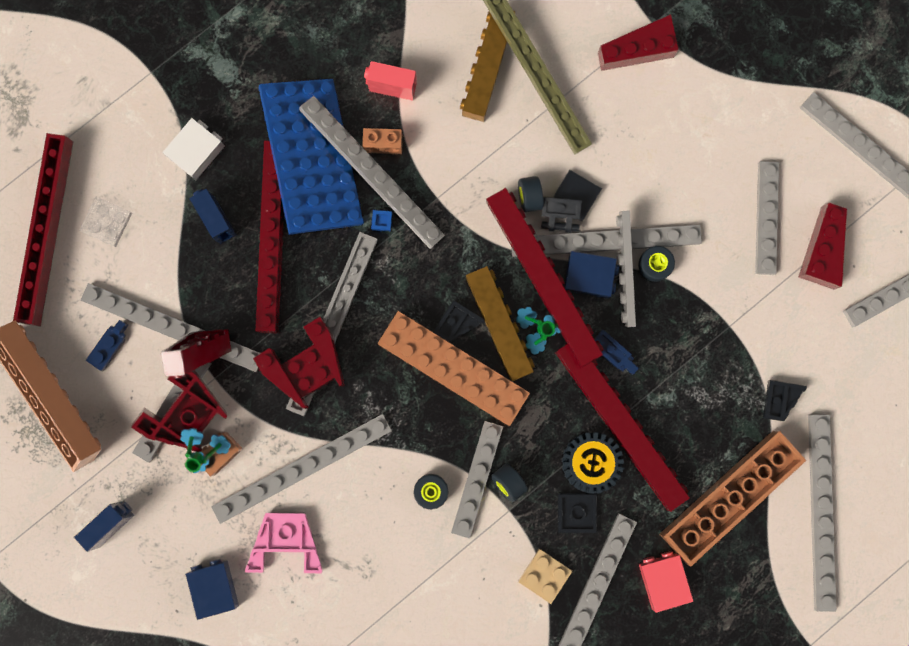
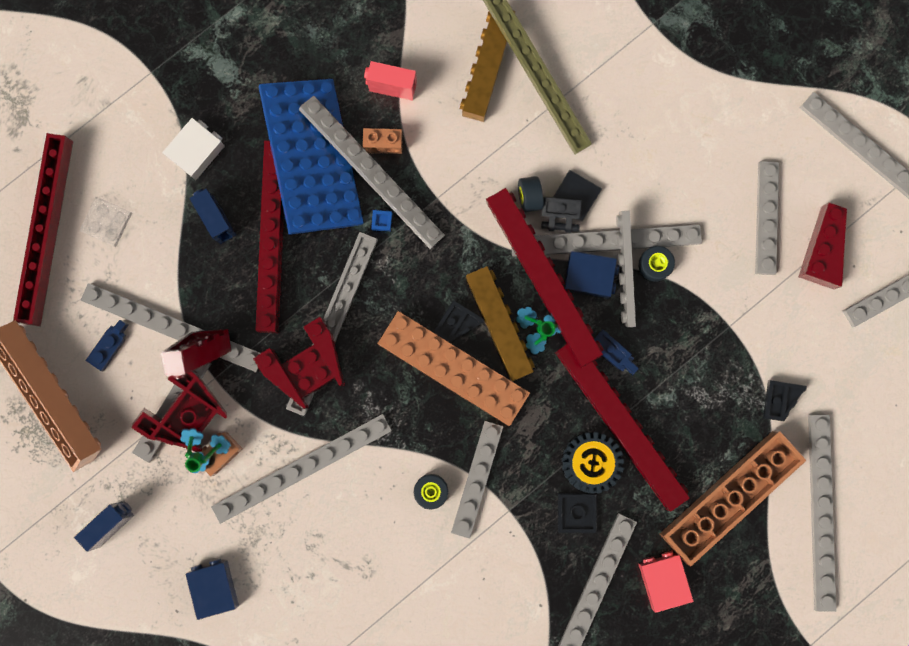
bright pink wing [245,513,323,573] -> none
black wheel [492,464,528,502] -> none
tan plate [518,549,572,604] -> none
dark red wedge [598,14,678,71] -> none

